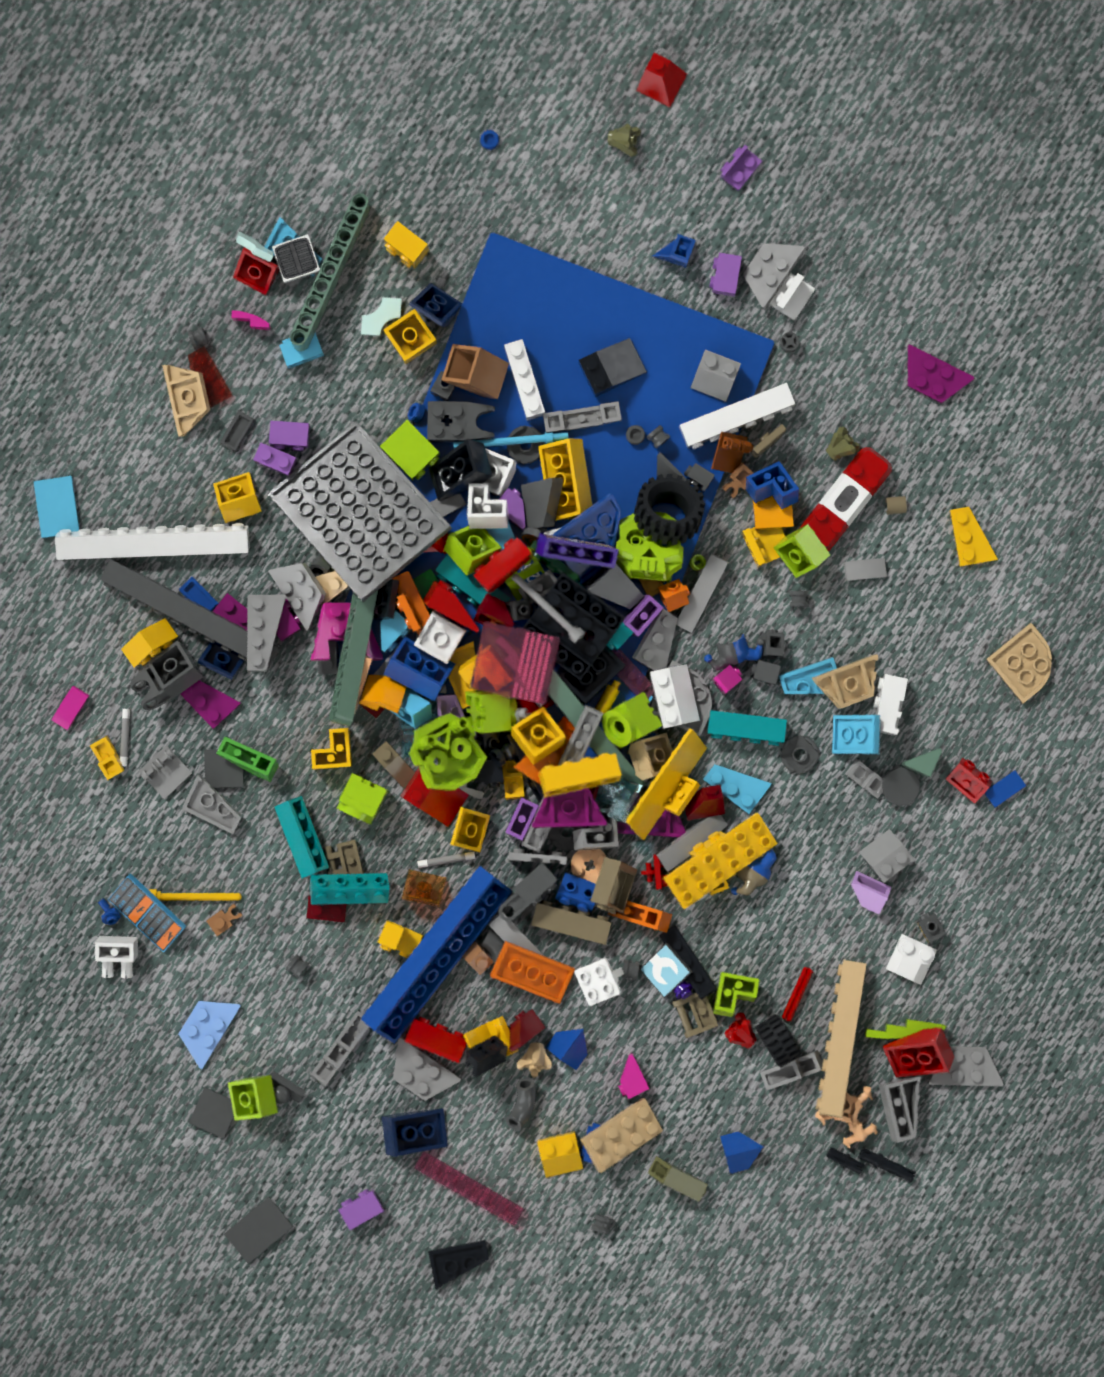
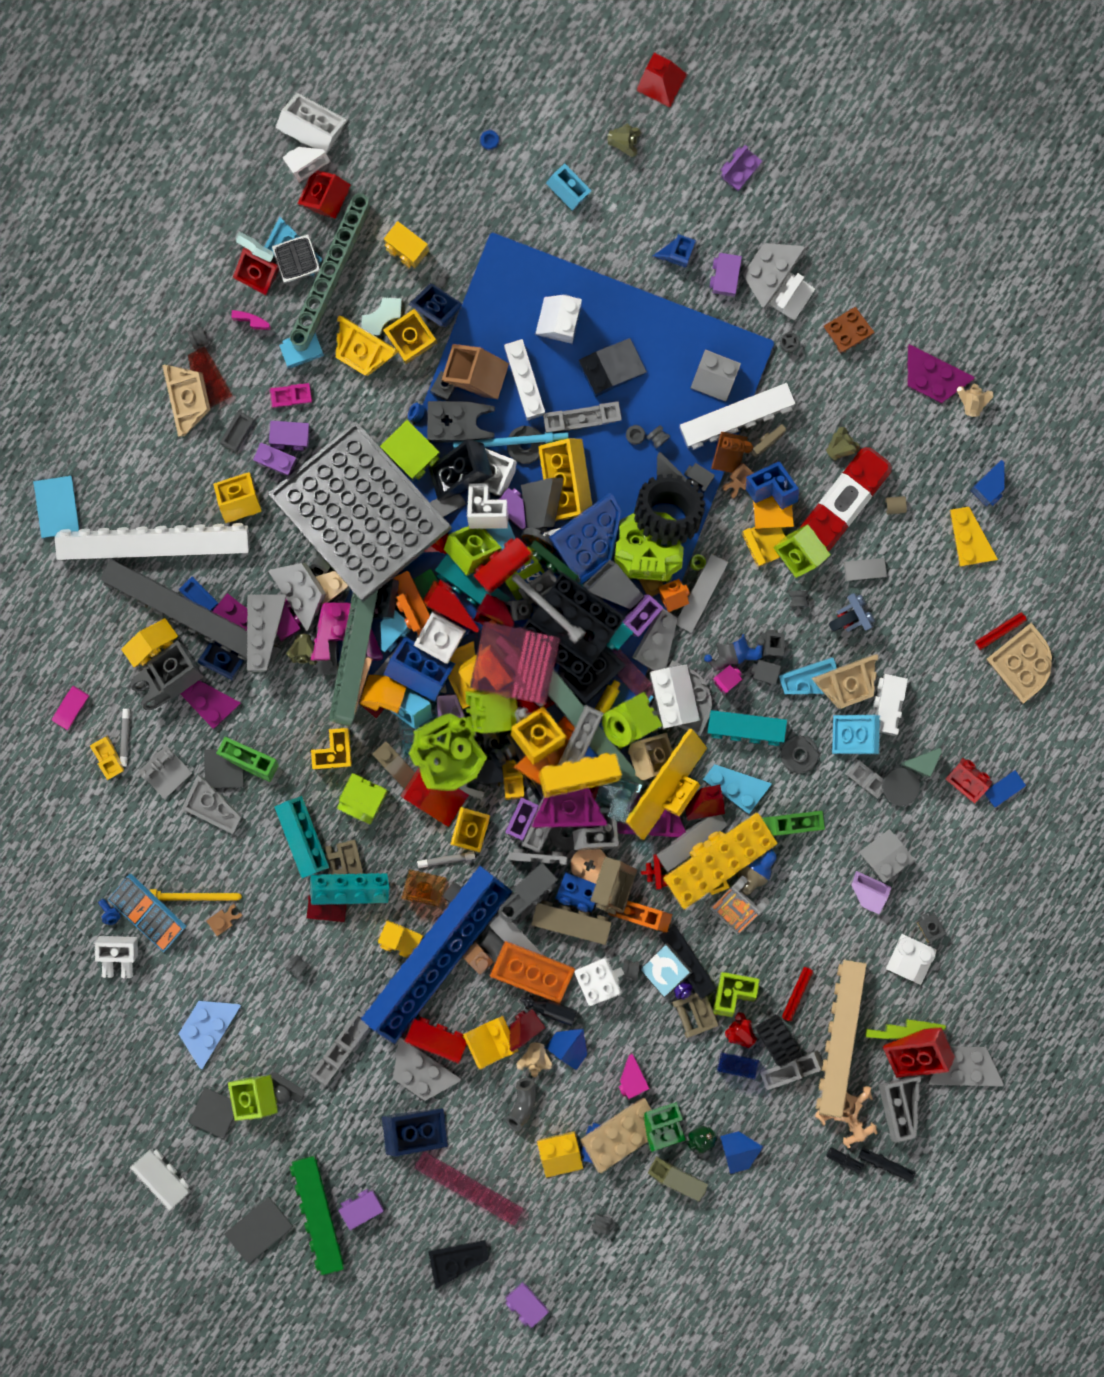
black hinge [465,1035,508,1077] -> none
dark purple brick [536,533,619,568] -> none
none -> white slope [130,1148,191,1211]
none -> dark pink slope [270,383,312,408]
none -> white slope [275,93,347,153]
none -> white slope [282,147,330,182]
none -> olive rock [286,634,318,665]
none -> green brick [289,1155,345,1275]
none -> red slope [297,170,351,219]
none -> yellow wing [336,315,399,376]
none -> dark grey plate [442,881,462,905]
none -> medium lavender brick [506,1281,549,1328]
none -> black wheel [520,995,577,1026]
none -> white slope [535,295,582,344]
none -> medium azure brick [546,164,591,211]
none -> green slope [644,1102,686,1152]
none -> dark green head [687,1125,717,1154]
none -> flag [710,876,770,935]
none -> clear blue brick [716,1051,759,1079]
none -> bright green slope [762,811,825,836]
none -> dark orange hinge [823,306,875,353]
none -> sand blue plate [829,593,876,632]
none -> tan rock [957,384,993,417]
none -> blue slope [970,460,1004,506]
none -> red axle [975,612,1027,650]

